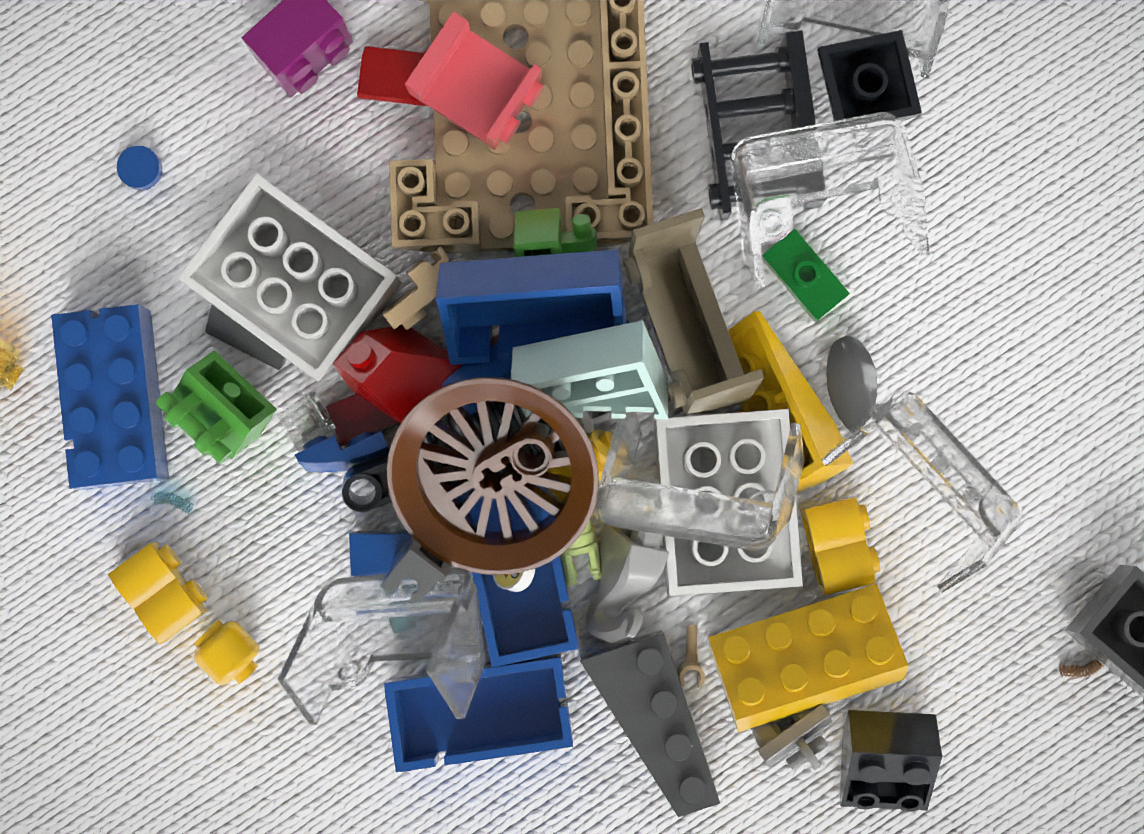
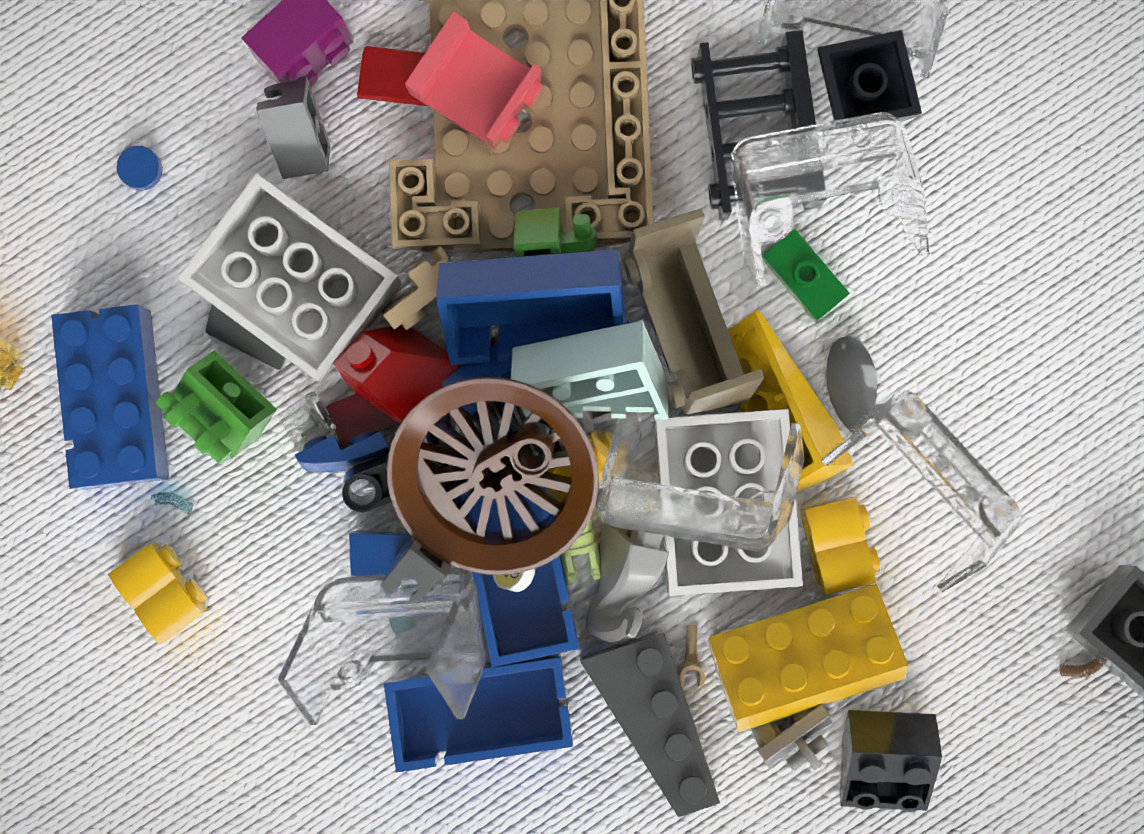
yellow head [193,620,259,685] -> none
none -> dark grey hinge [256,76,331,179]

